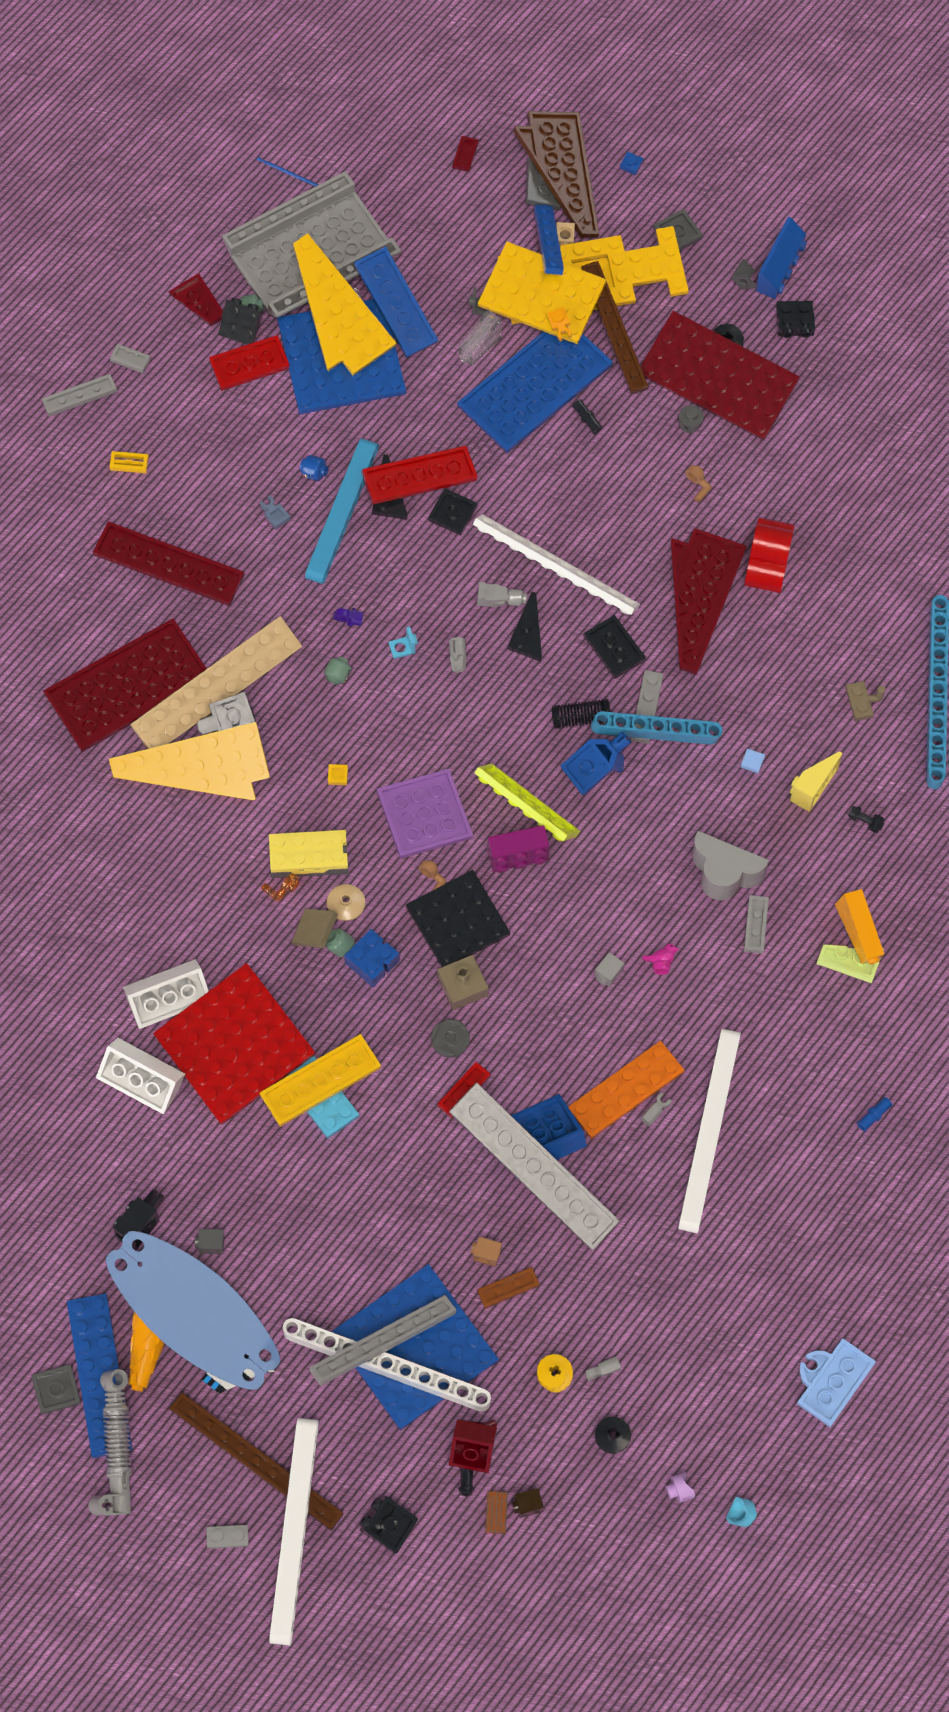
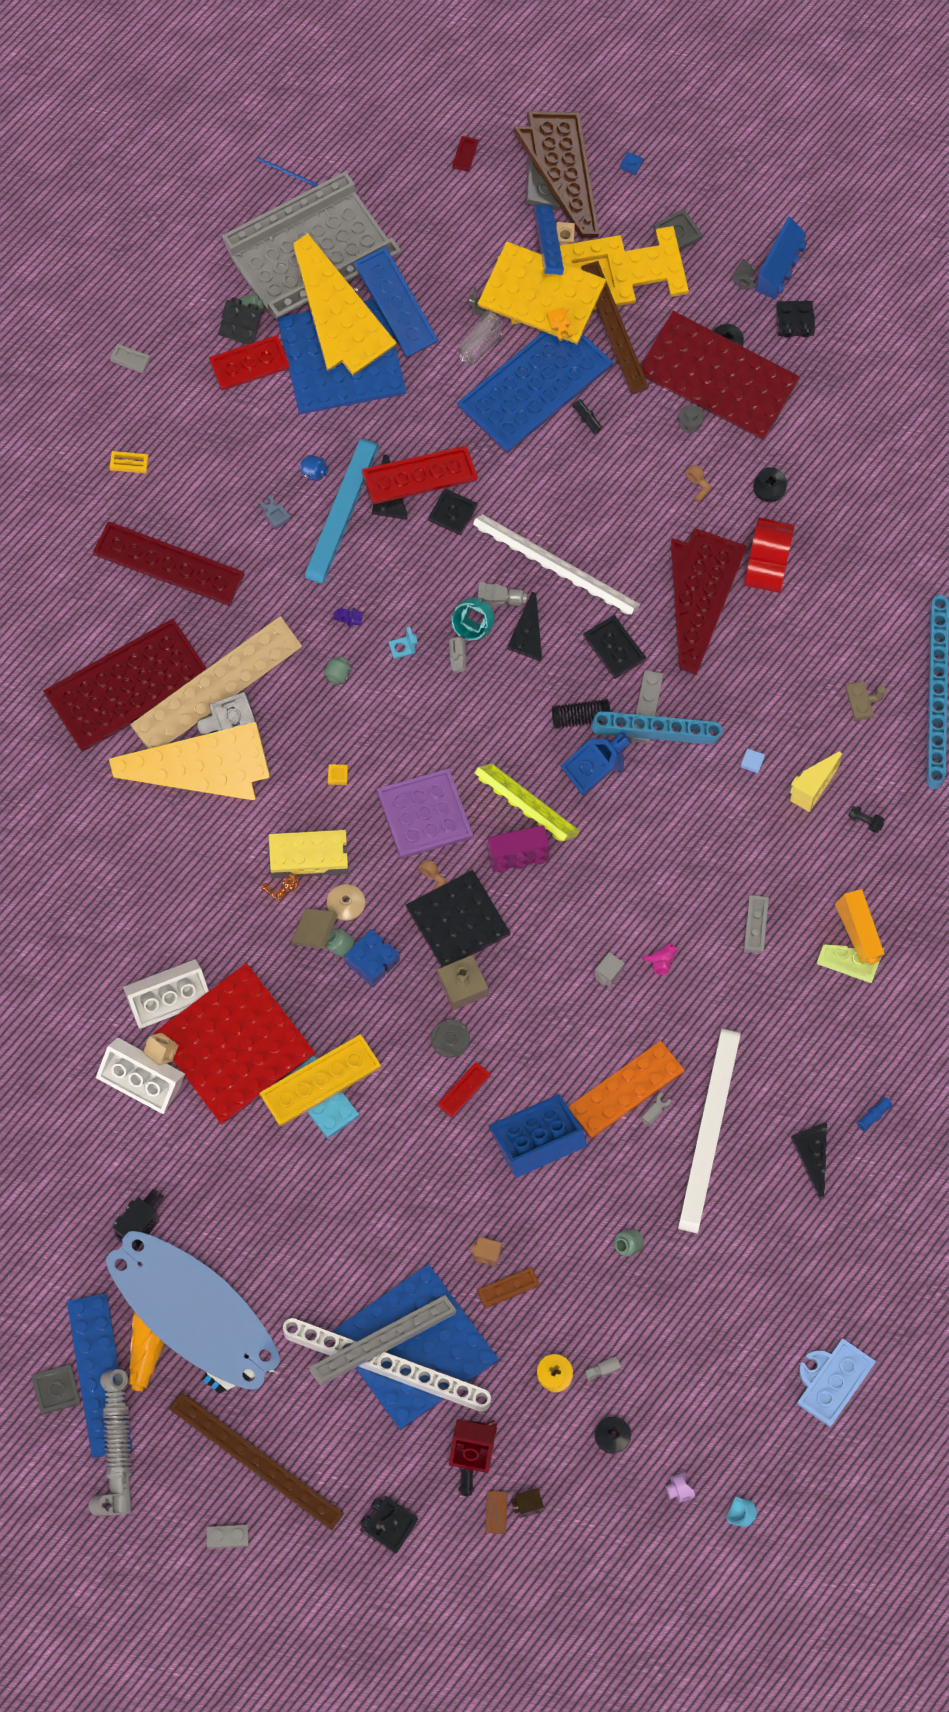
light grey plate [42,374,117,417] -> none
dark red wing [168,273,223,326] -> none
dark grey brick [195,1229,224,1254] -> none
white beam [270,1418,319,1646] -> none
plate [449,1083,619,1250] -> none
light grey brick [692,831,769,900] -> none
none -> tan brick [143,1033,179,1065]
none -> teal piece [451,597,495,641]
none -> sand green head [614,1228,644,1257]
none -> black piece [753,467,787,502]
none -> black wing [791,1122,827,1200]

